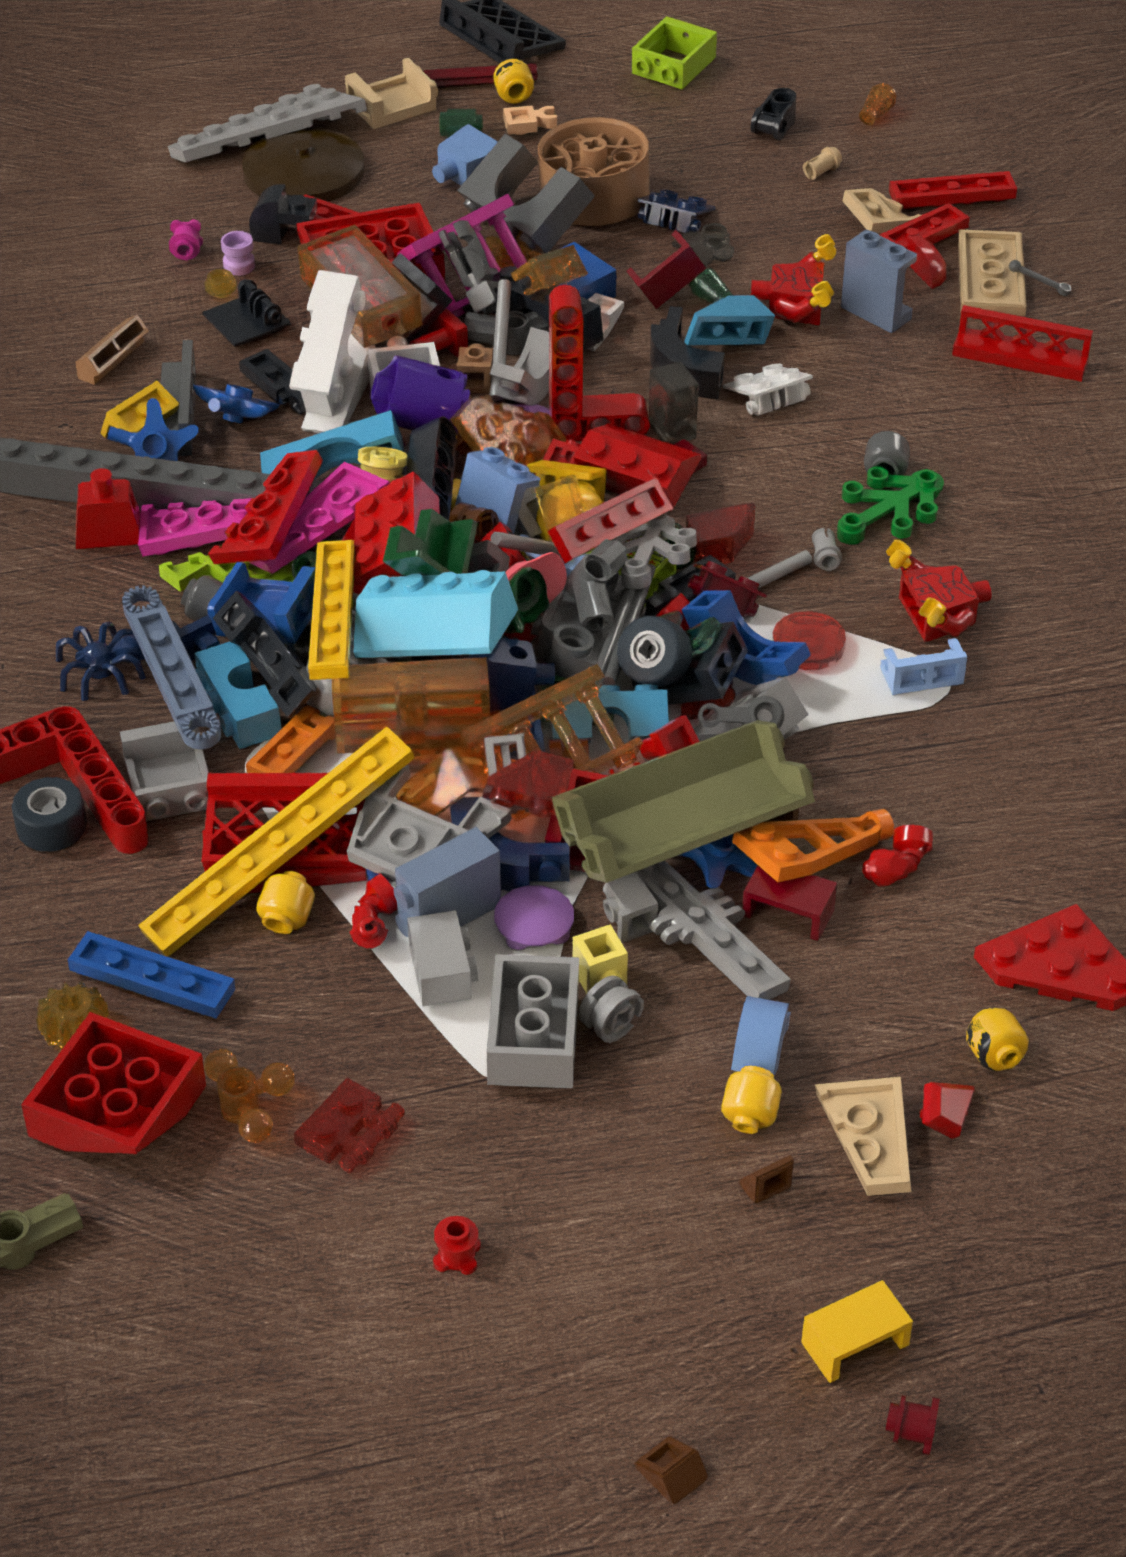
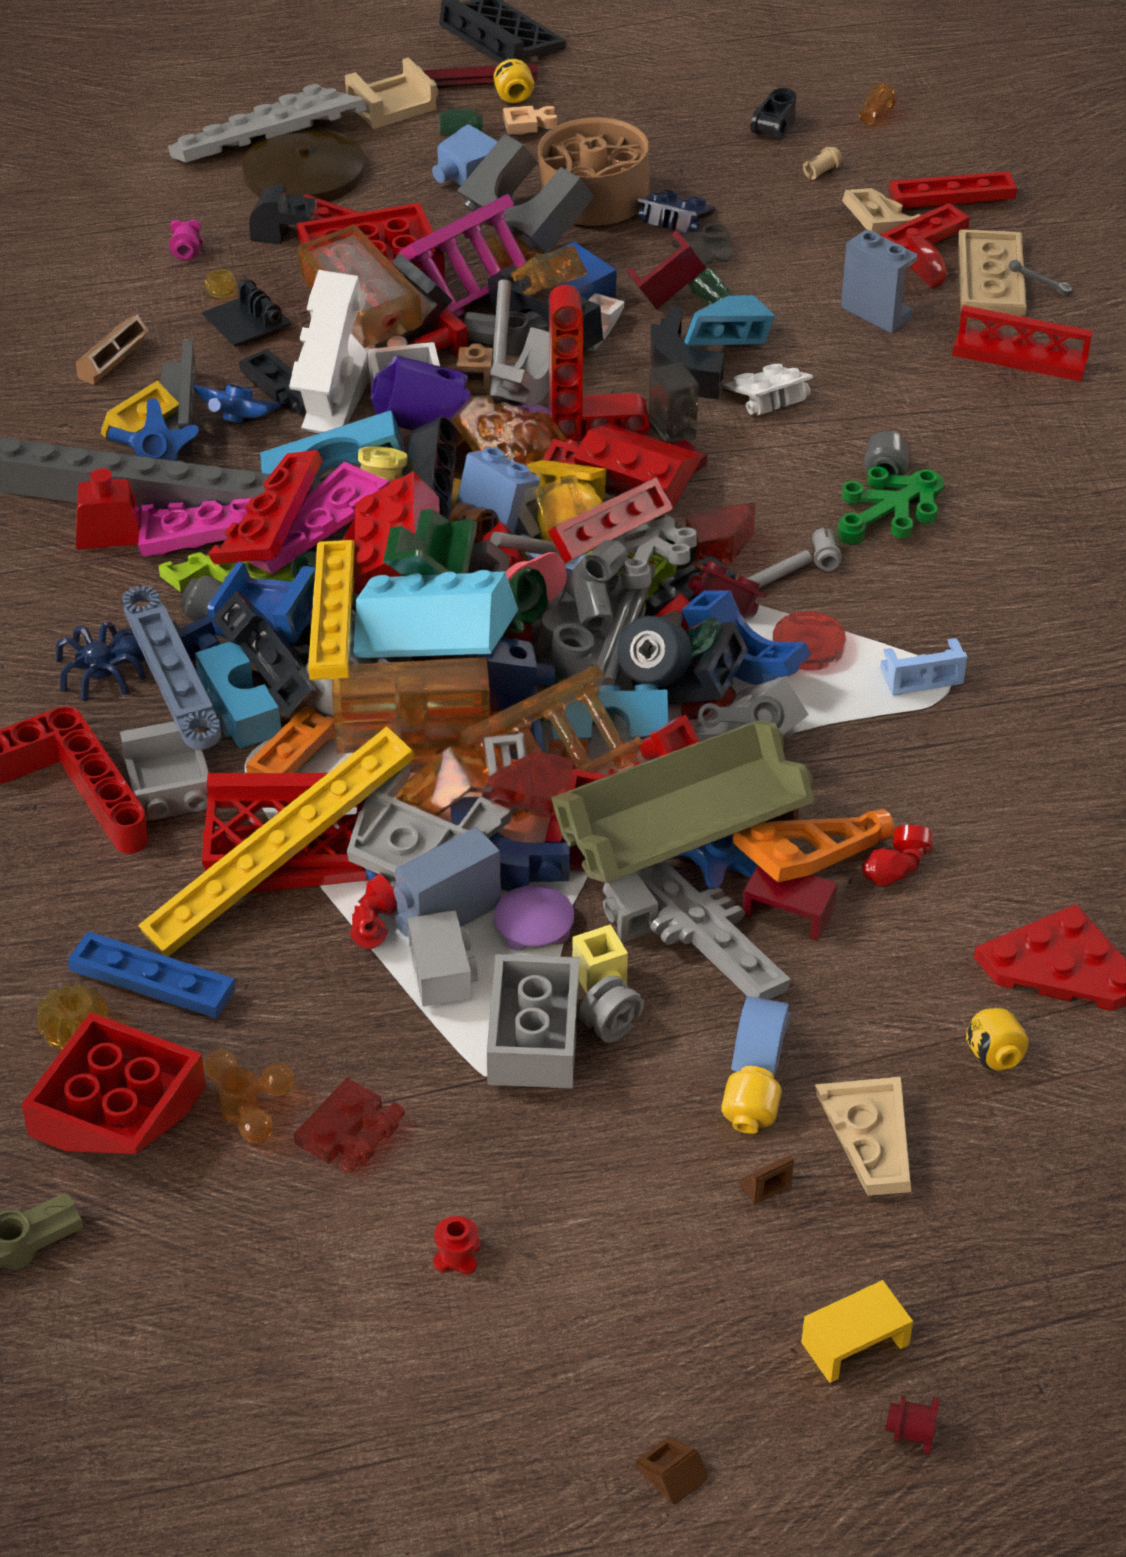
black wheel [12,777,87,852] -> none
lavender wheel [221,231,255,276] -> none
yellow head [256,871,315,934] -> none
dark grey piece [439,220,498,315] -> none
lime window [632,16,717,89] -> none
red torso [751,234,836,325] -> none
red torso [886,540,992,642] -> none
red piece [920,1082,975,1139] -> none

